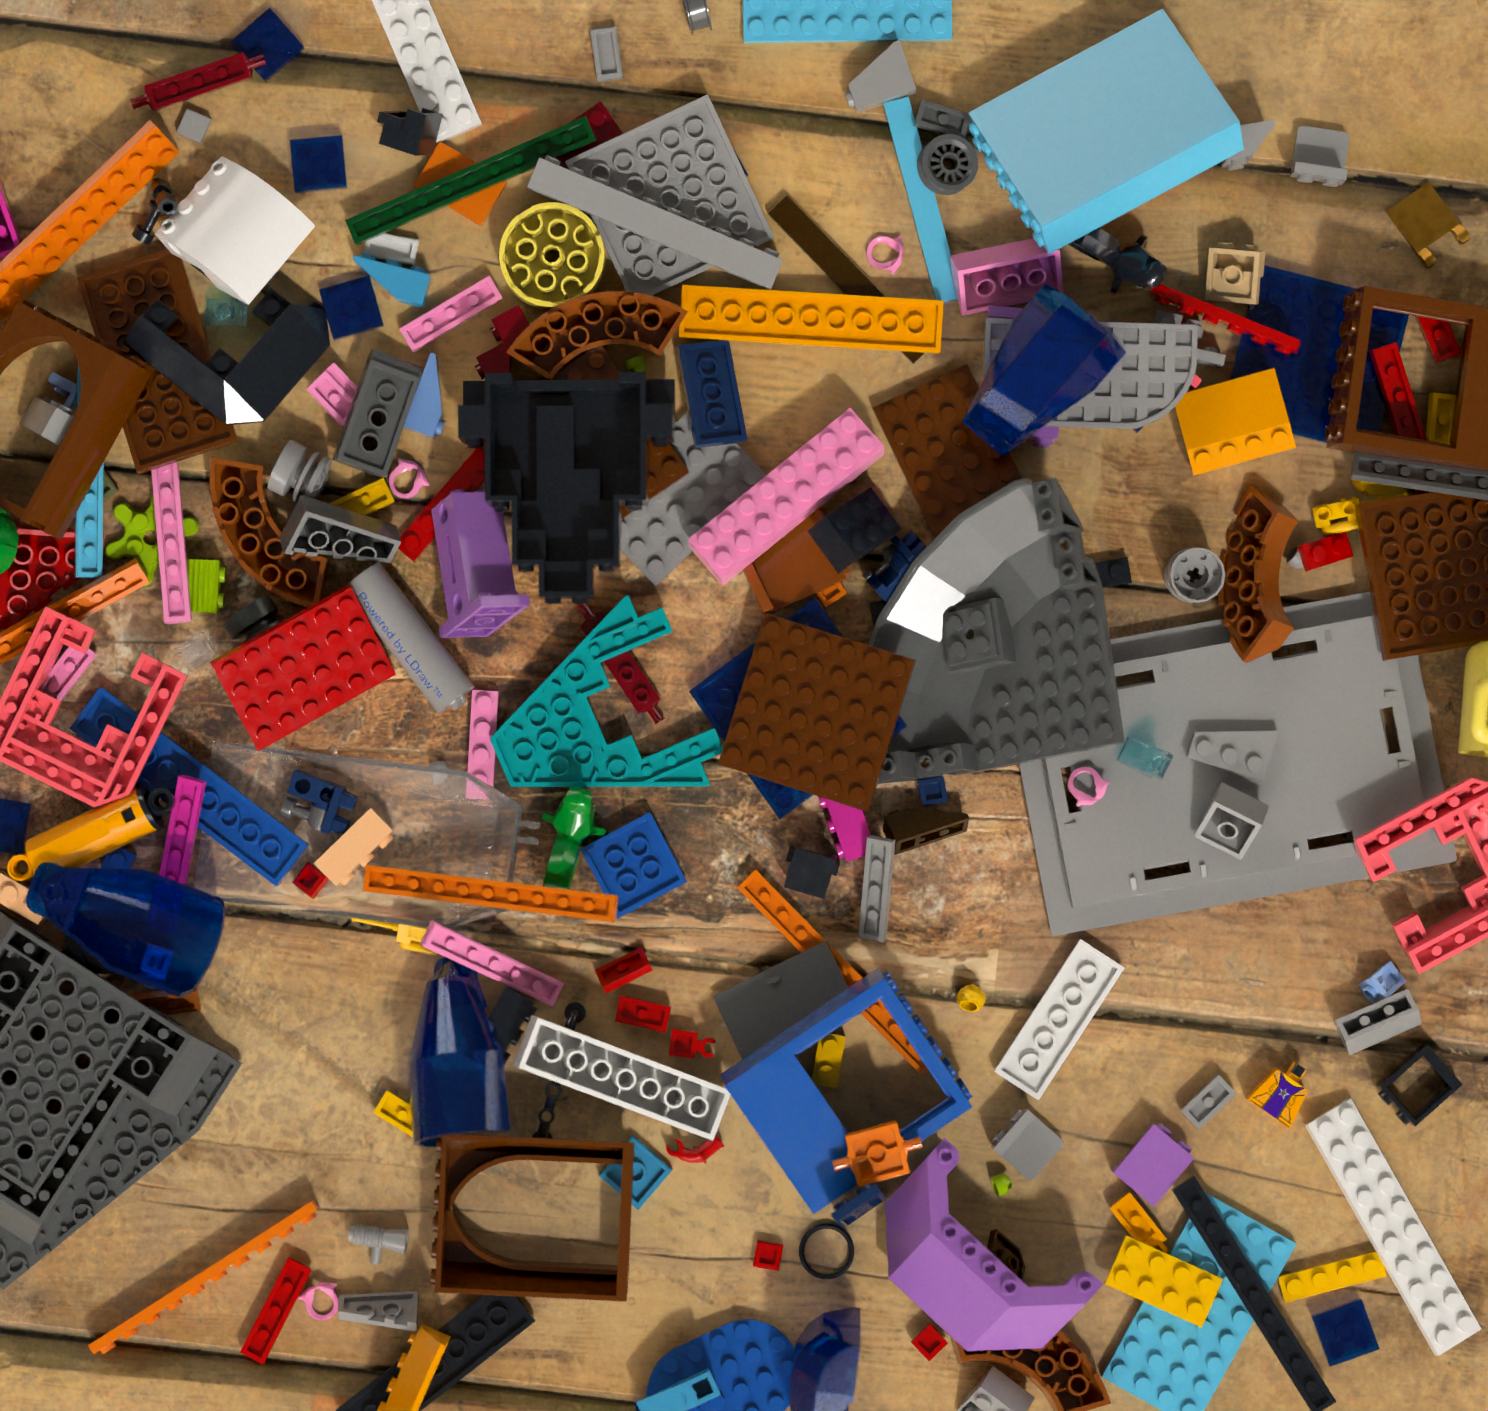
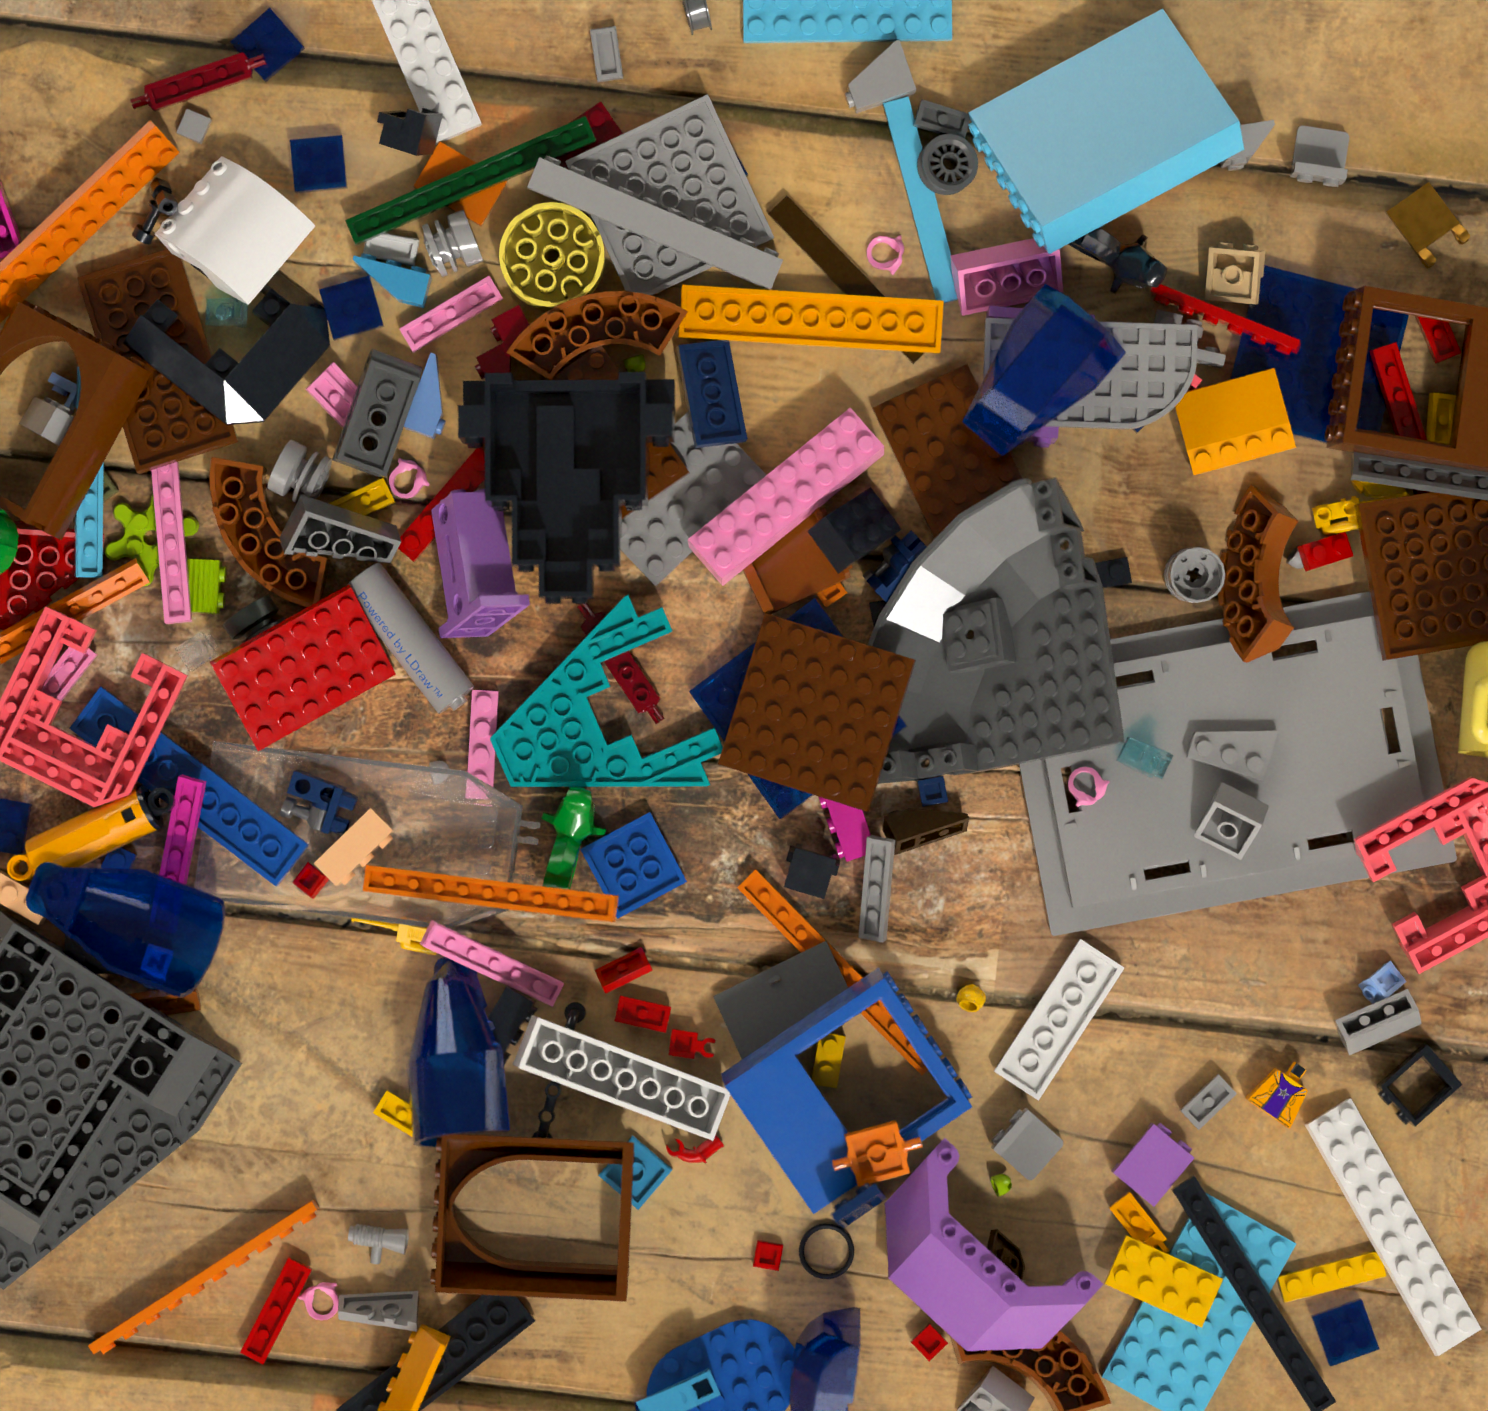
none -> light grey wheel [422,210,483,277]

